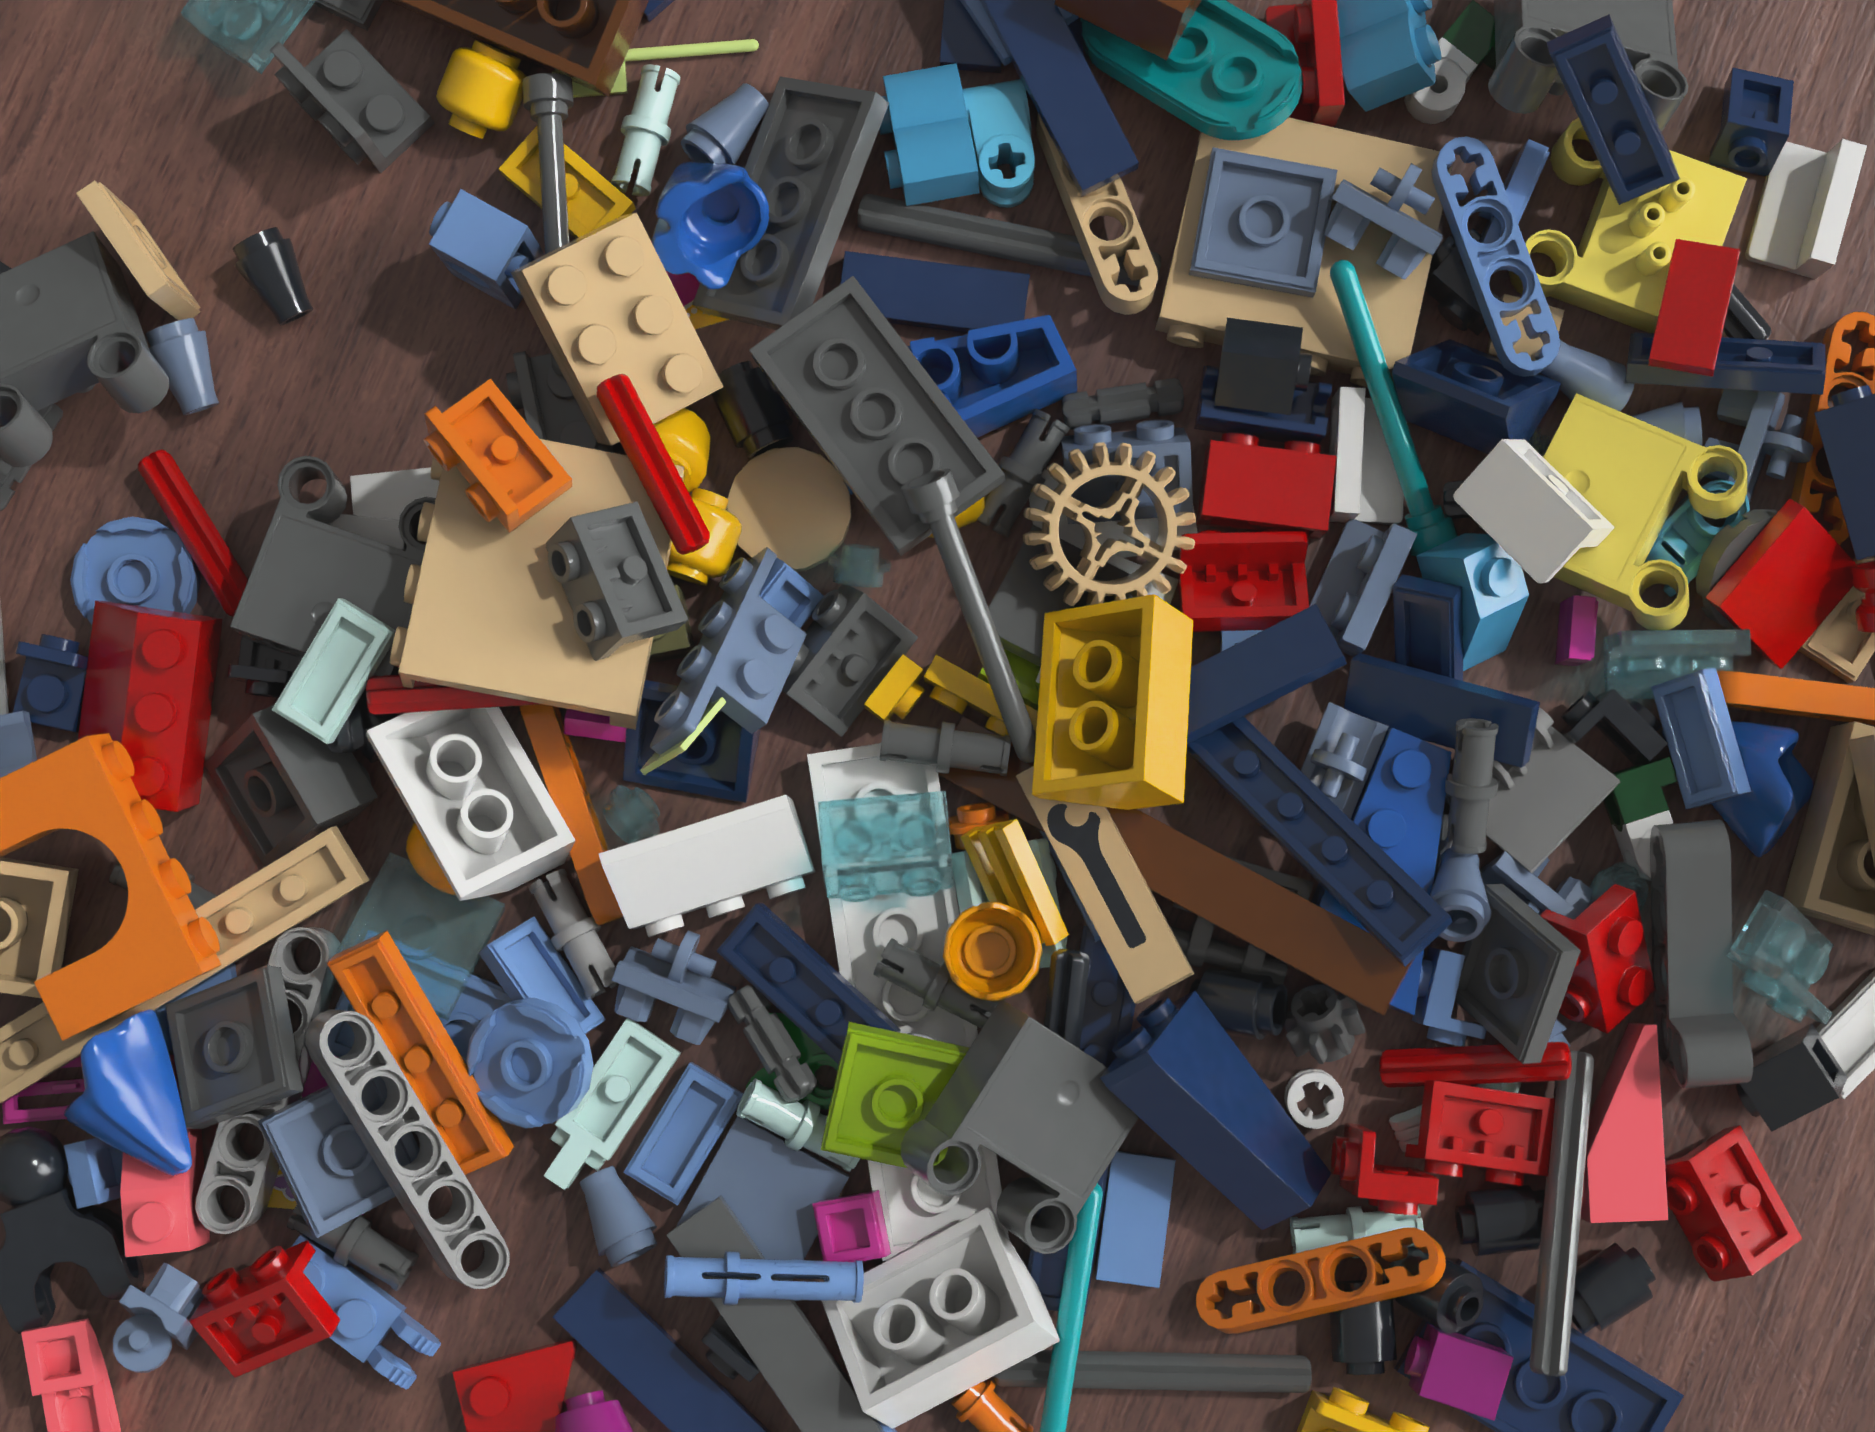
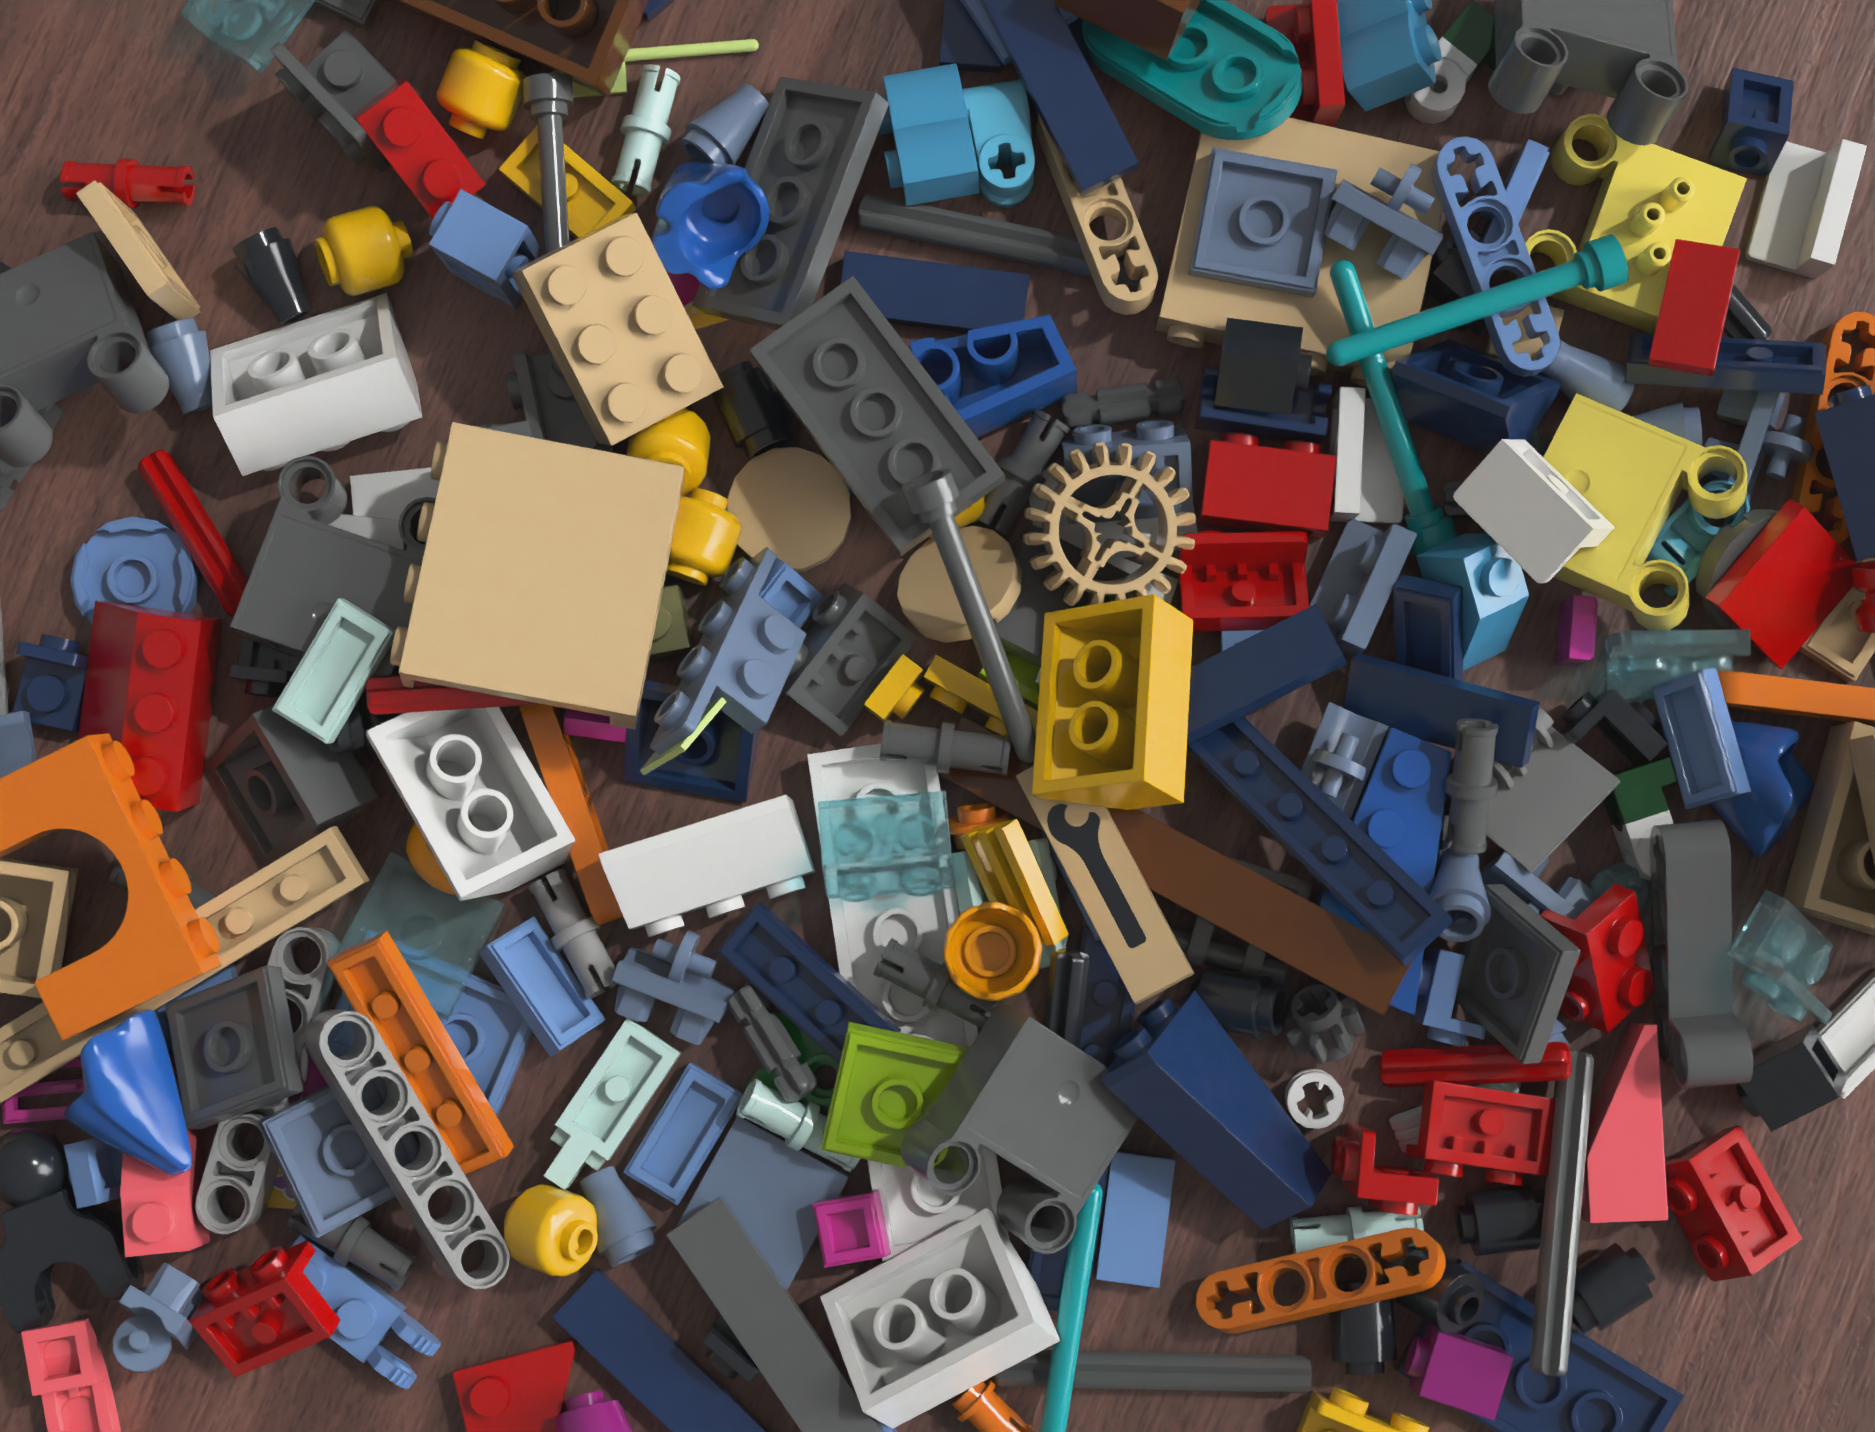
orange bracket [423,379,573,533] -> none
medium blue tile [466,998,594,1128] -> none
dark grey bracket [546,501,688,661] -> none
red axle [597,374,710,555] -> none
clear light blue plate [602,785,660,844] -> none
medium blue pin [664,1251,864,1305] -> none
clear light blue plate [828,544,891,587] -> none
dark blue tile [1547,14,1680,205] -> none
none -> red pin [60,158,195,208]
none -> white slope [210,293,422,476]
none -> yellow head [314,206,413,296]
none -> red brick [352,77,486,219]
none -> yellow head [504,1184,598,1277]
none -> tan tile [897,526,1023,643]
none -> teal piece [1326,234,1628,366]

